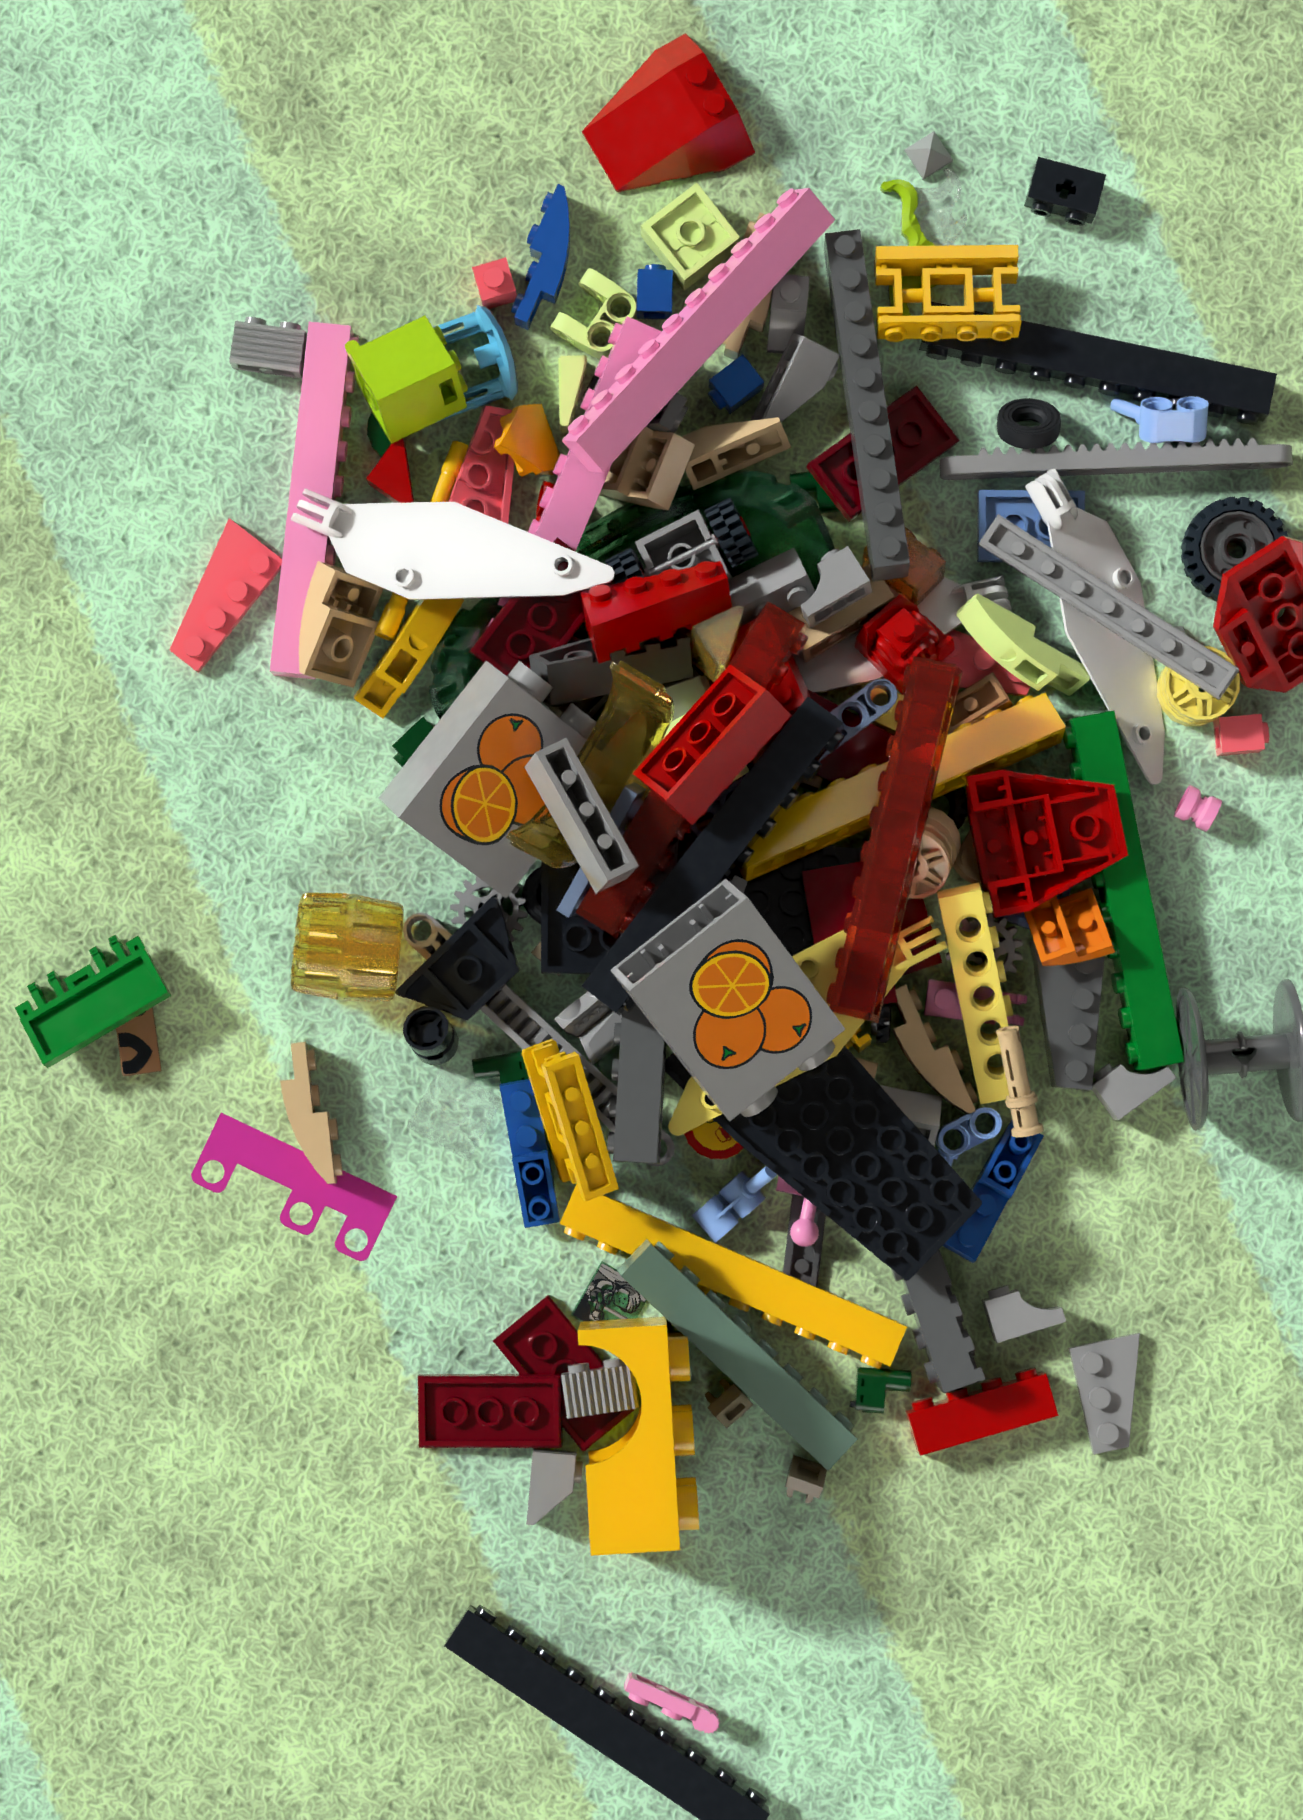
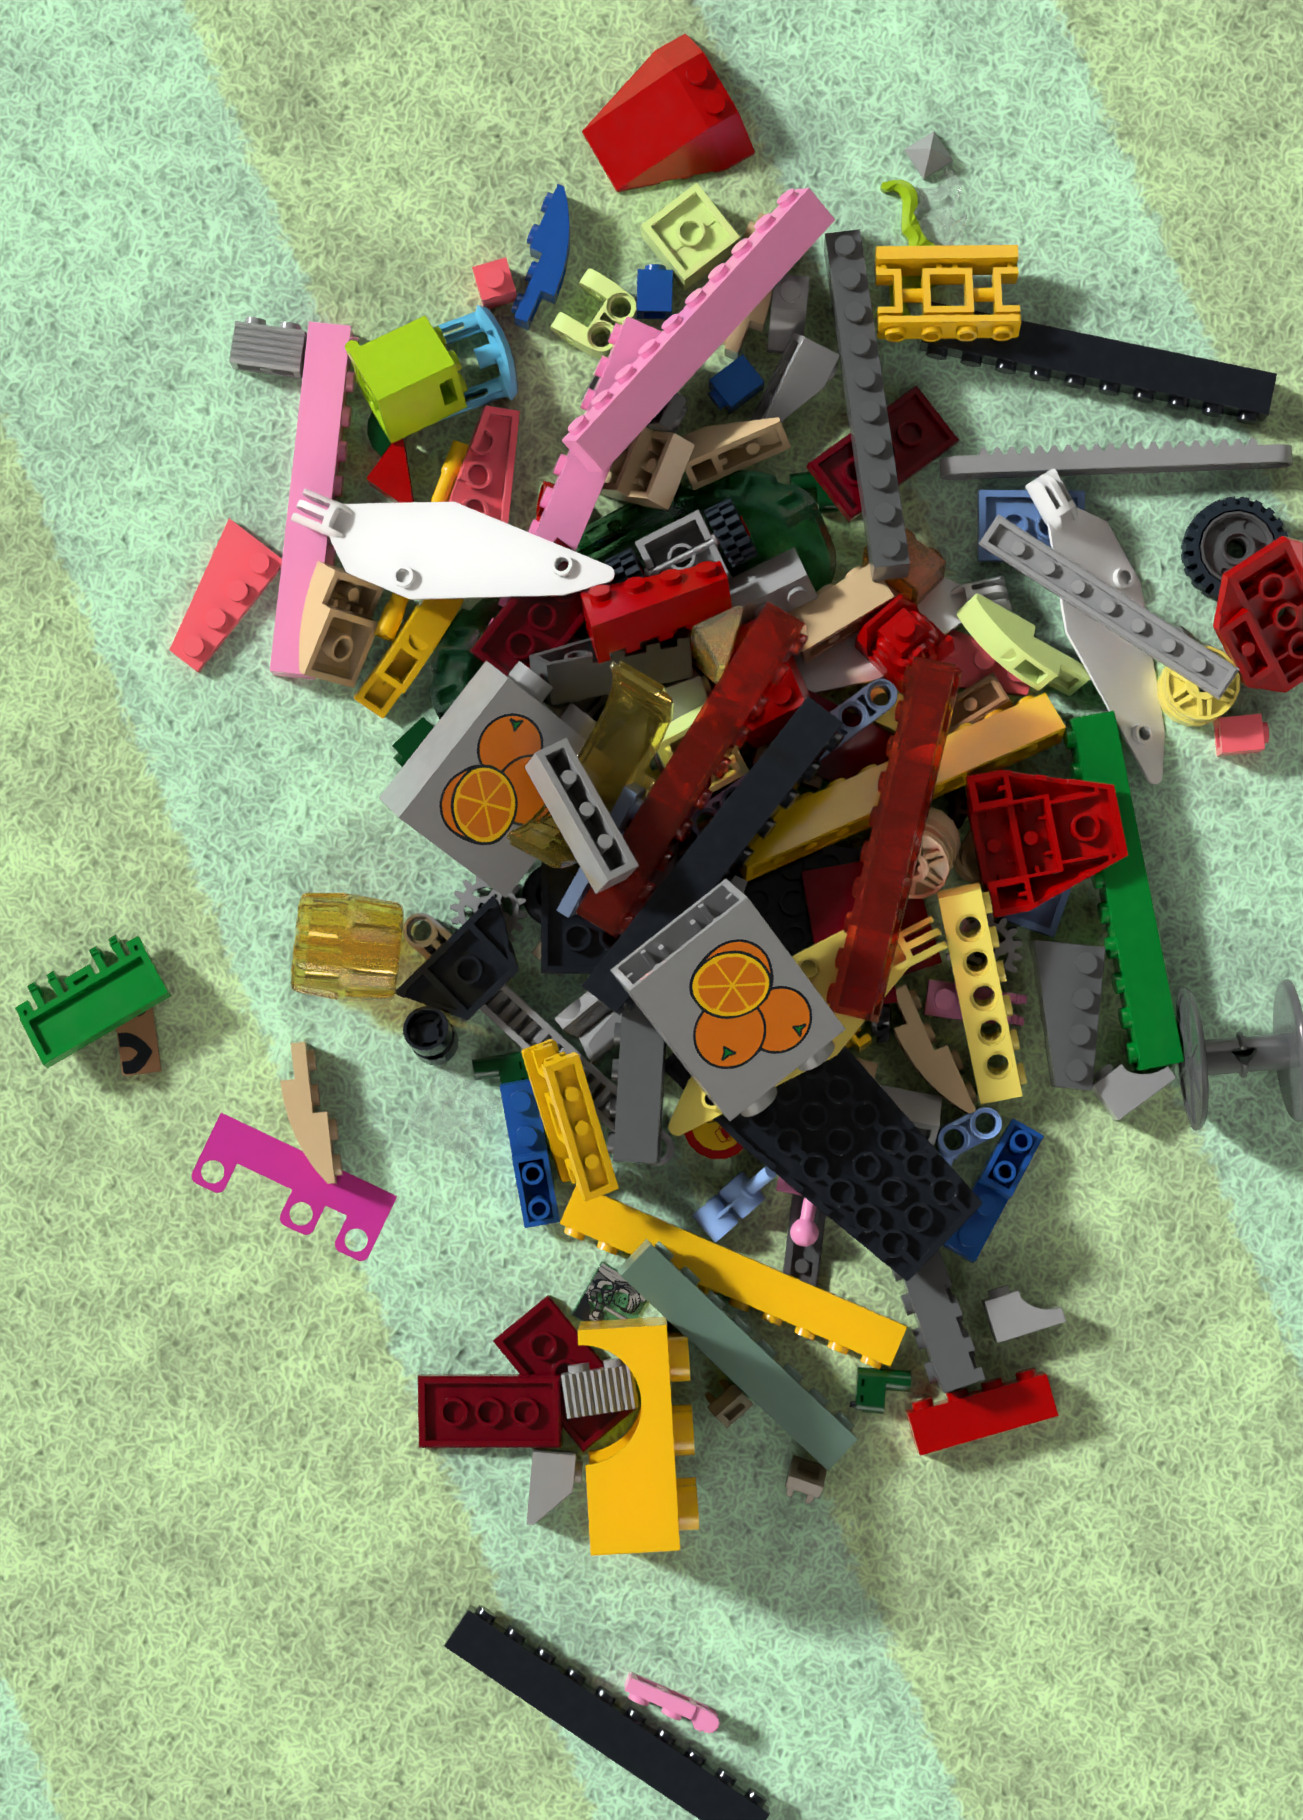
light orange slope [494,404,560,477] -> none
yellowish green slope [558,355,587,433] -> none
red slope [632,664,791,825] -> none
light grey arch [800,546,872,628] -> none
tan pin [996,1026,1044,1137] -> none
black tyre [997,398,1061,449] -> none
black brick [1024,157,1106,226] -> none
orange slope [1024,888,1115,966] -> none
light grey wing [1069,1333,1140,1454] -> none
light blue beam [1110,396,1209,443] -> none
bright pink wheel [1174,785,1222,832] -> none

